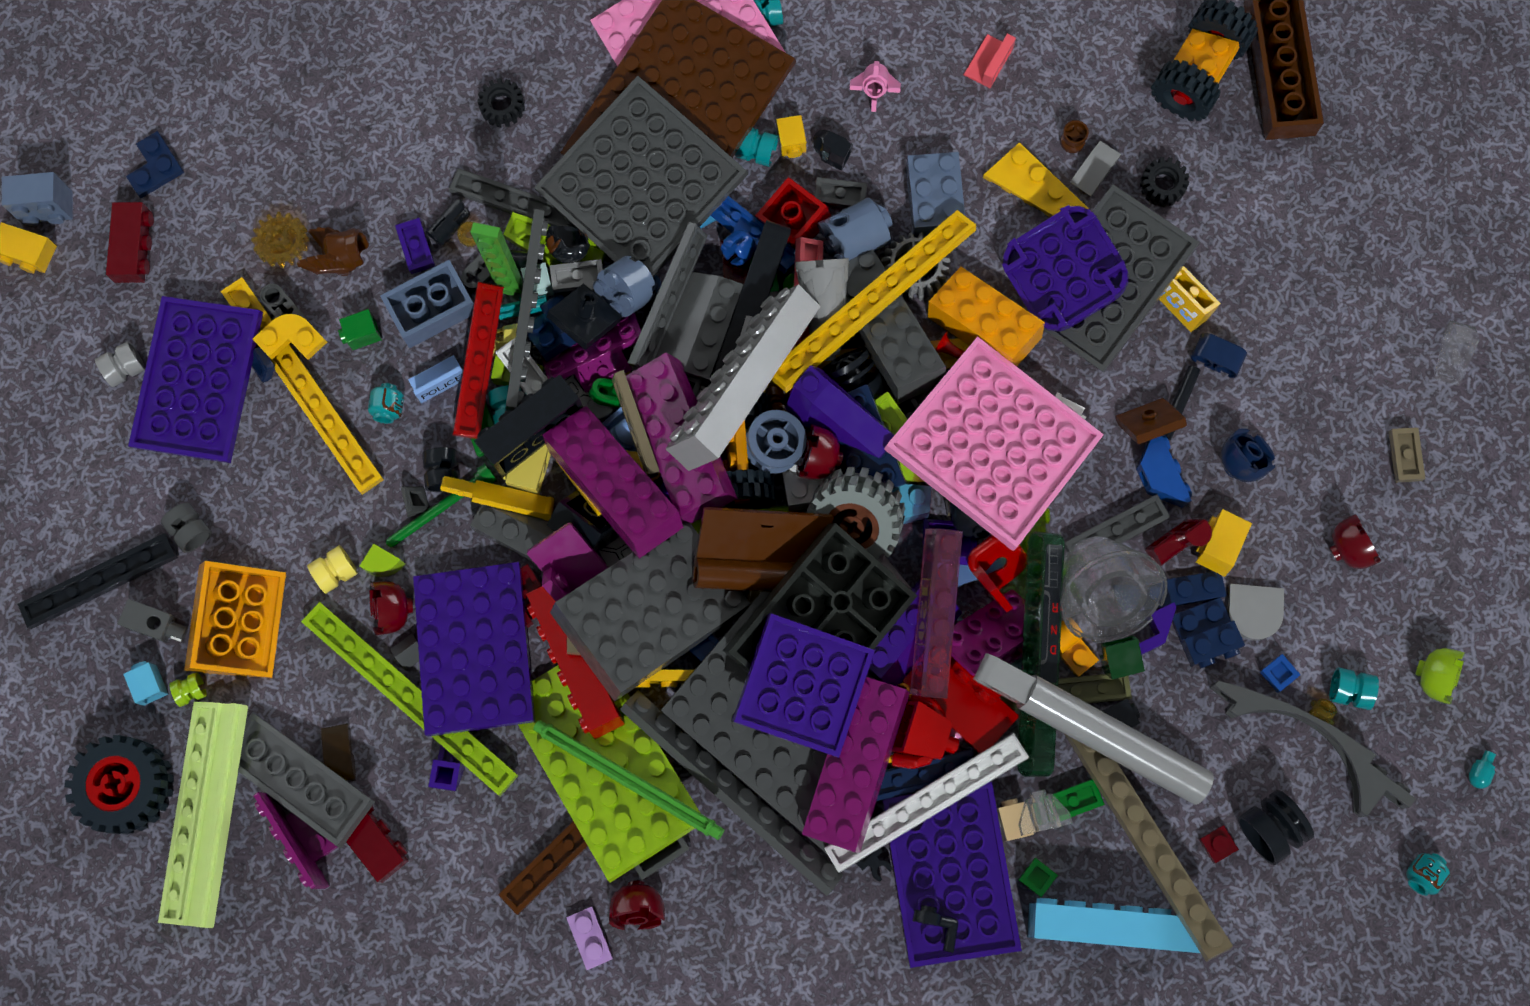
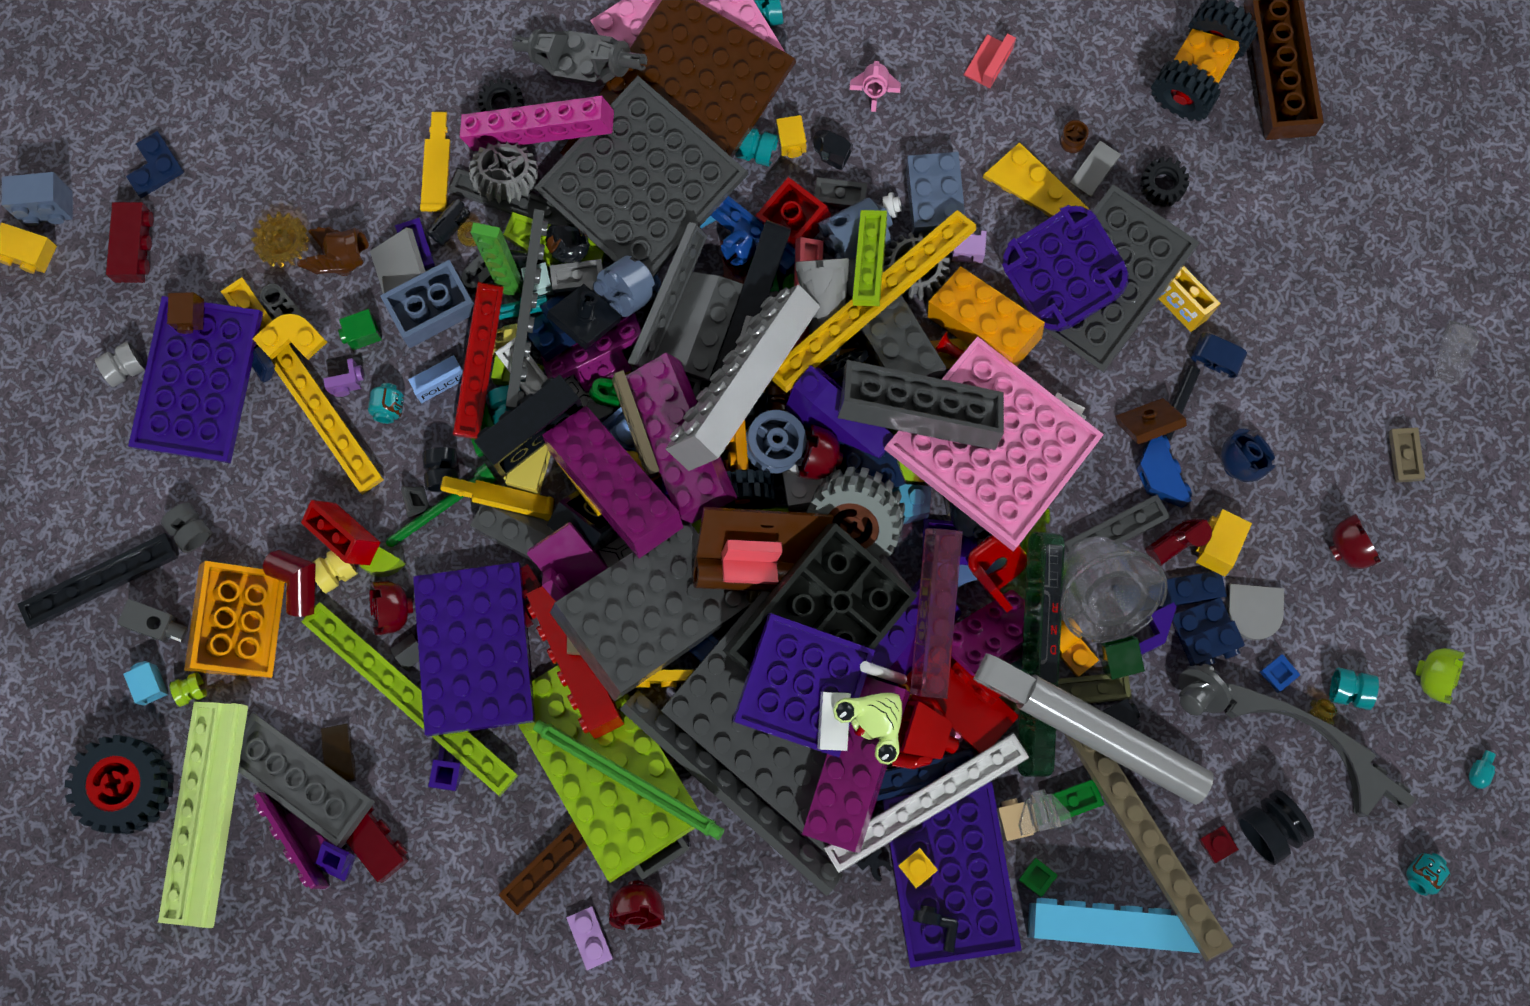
none -> reddish brown brick [167,292,204,334]
none -> dark red brick [263,550,316,617]
none -> red brick [301,500,381,565]
none -> dark purple slope [315,841,356,882]
none -> medium lavender bracket [323,358,364,397]
none -> light grey tile [370,228,426,294]
none -> yellow piece [420,112,451,212]
none -> dark pink brick [460,96,614,151]
none -> light grey gear [469,141,538,204]
none -> dark grey plate [513,29,647,87]
none -> coral panel [721,540,782,585]
none -> white tile [817,692,851,751]
none -> yellowish green head [833,693,902,765]
none -> dark grey arch [838,360,1004,450]
none -> lime plate [852,210,887,306]
none -> white bar [860,661,907,685]
none -> white plate [883,192,902,218]
none -> yellow brick [898,848,938,888]
none -> lavender brick [950,231,987,264]
none -> dark grey plate [1179,664,1234,716]

